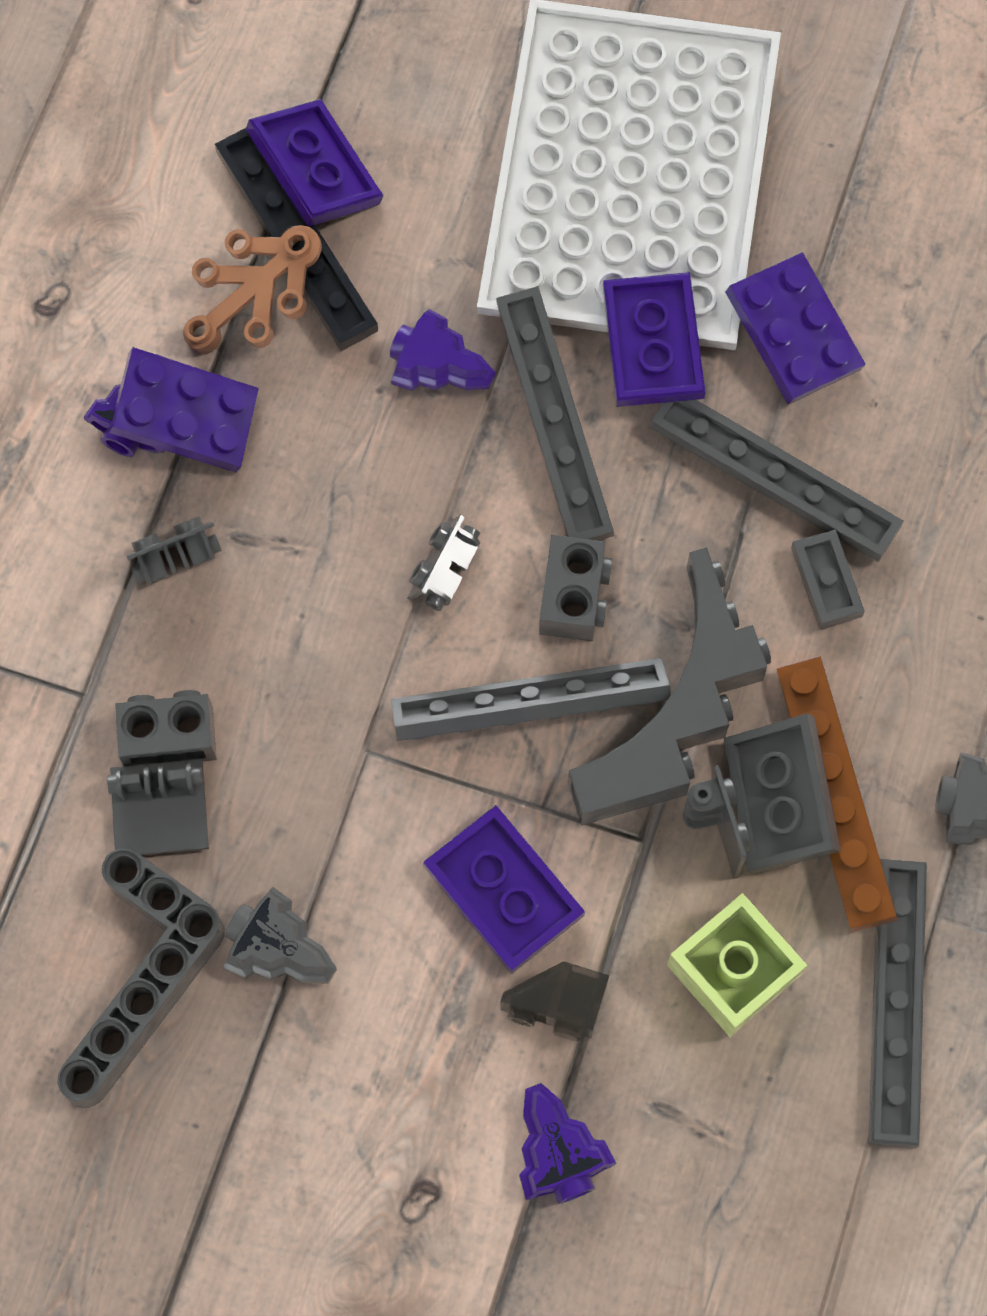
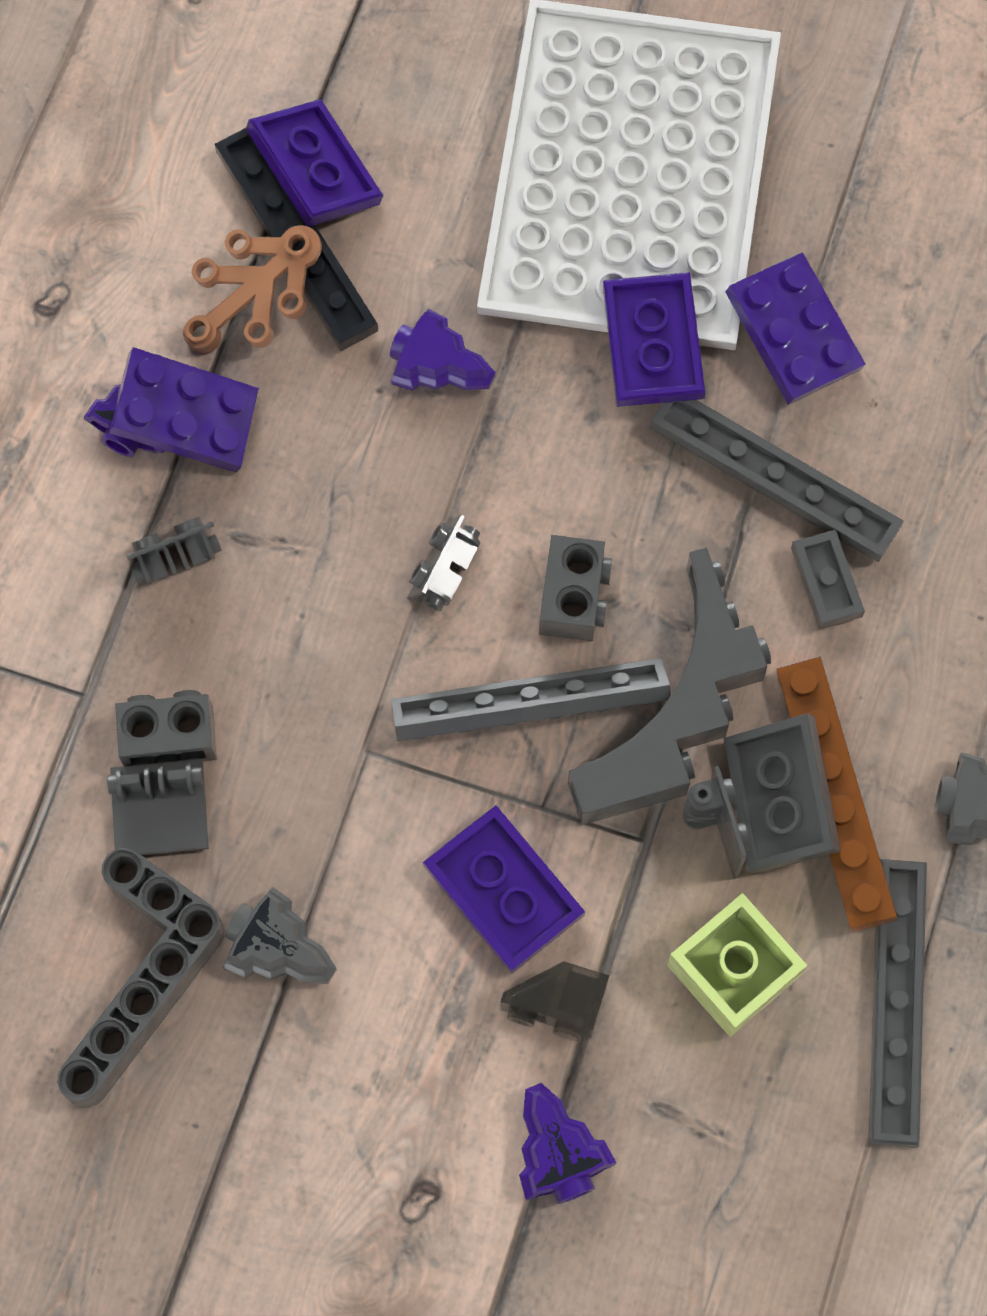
dark grey plate [496,286,614,541] -> none

